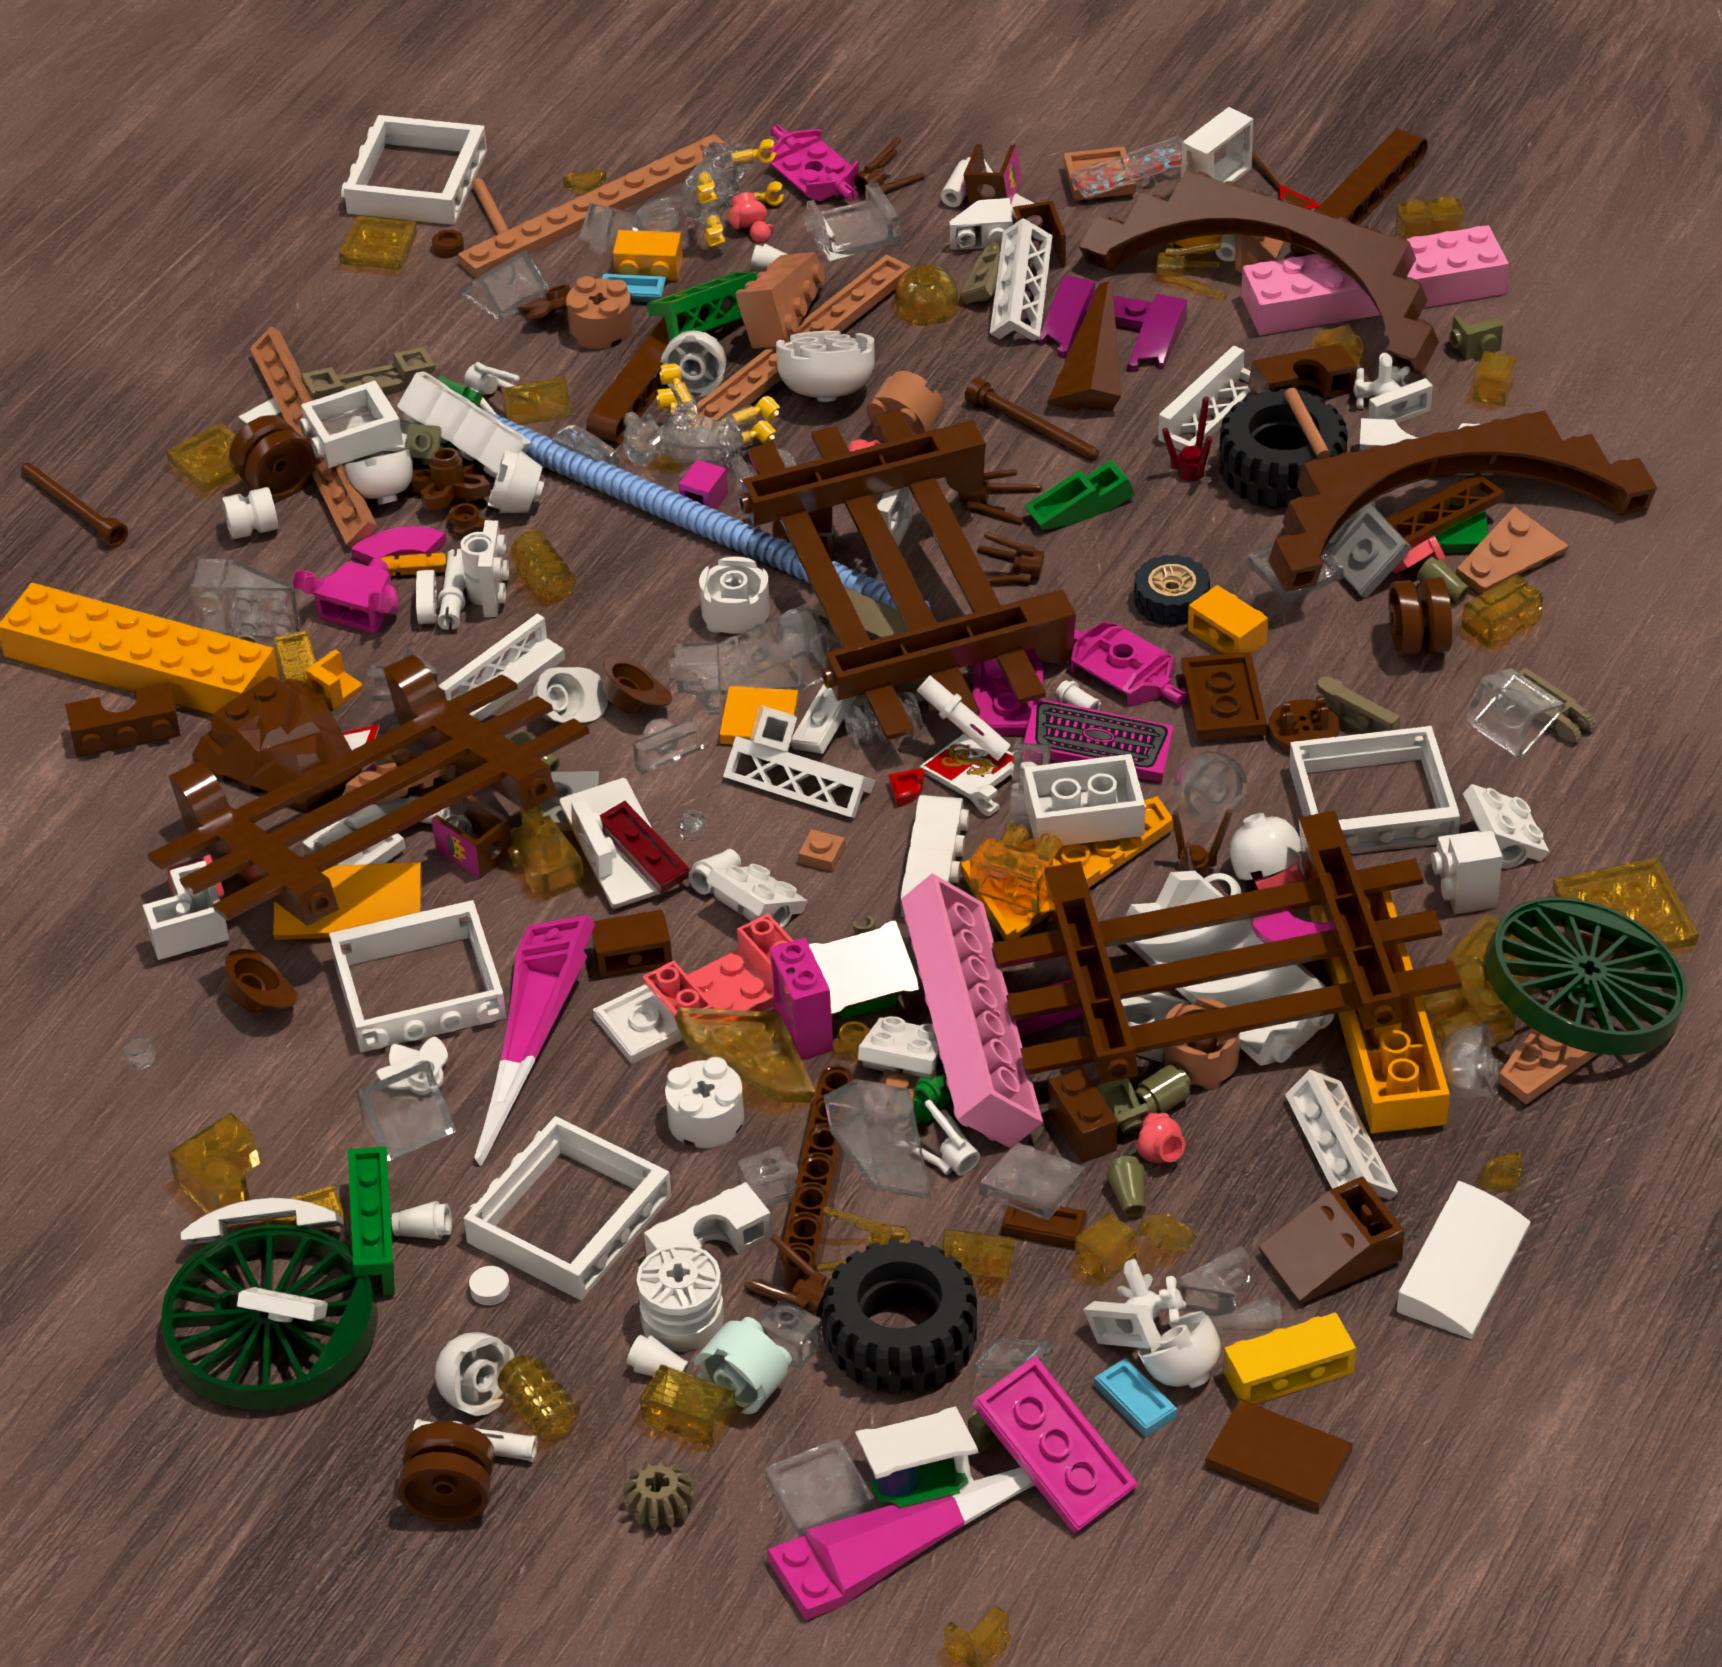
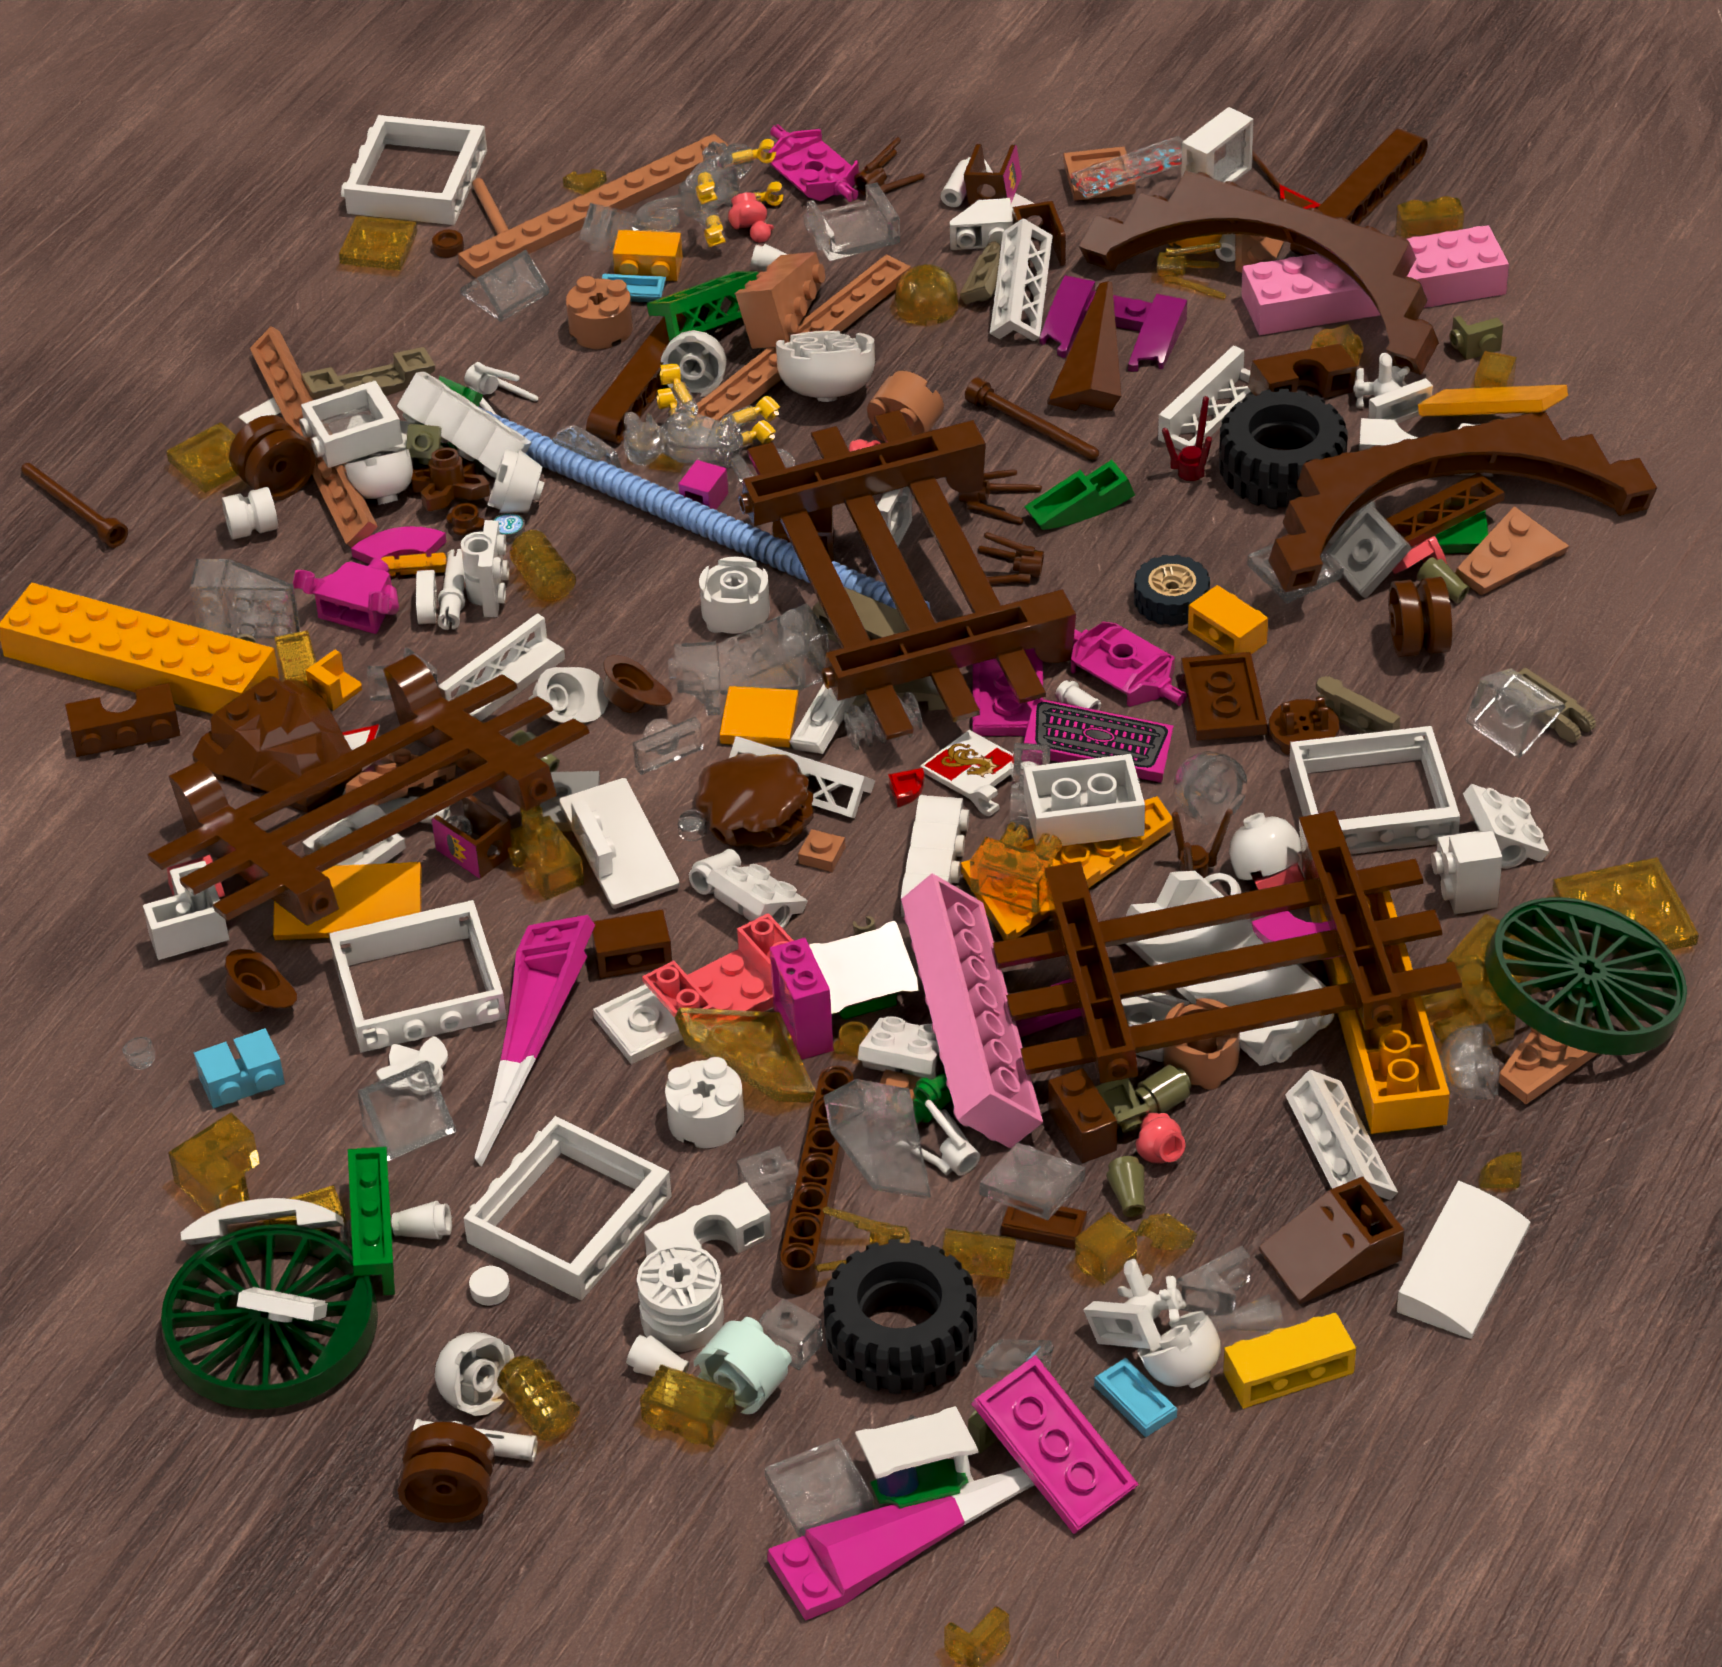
clear yellow slope [501,376,572,426] -> none
reddish brown plate [517,284,571,320] -> none
dark red tile [599,800,690,894] -> none
dark tan gear [623,1458,694,1531] -> none
reddish brown plant [744,1235,827,1318] -> none
white brick [750,705,797,752] -> none
white pin [916,675,1011,761] -> none
reddish brown tile [1205,1399,1353,1512] -> none
nougat bar [1284,388,1330,459] -> none
clear yellow brick [1462,574,1543,648] -> none
none -> medium azure piece [194,1028,285,1108]
none -> tile [492,513,526,544]
none -> reddish brown piece [695,753,814,850]
none -> light orange tile [1418,385,1568,417]

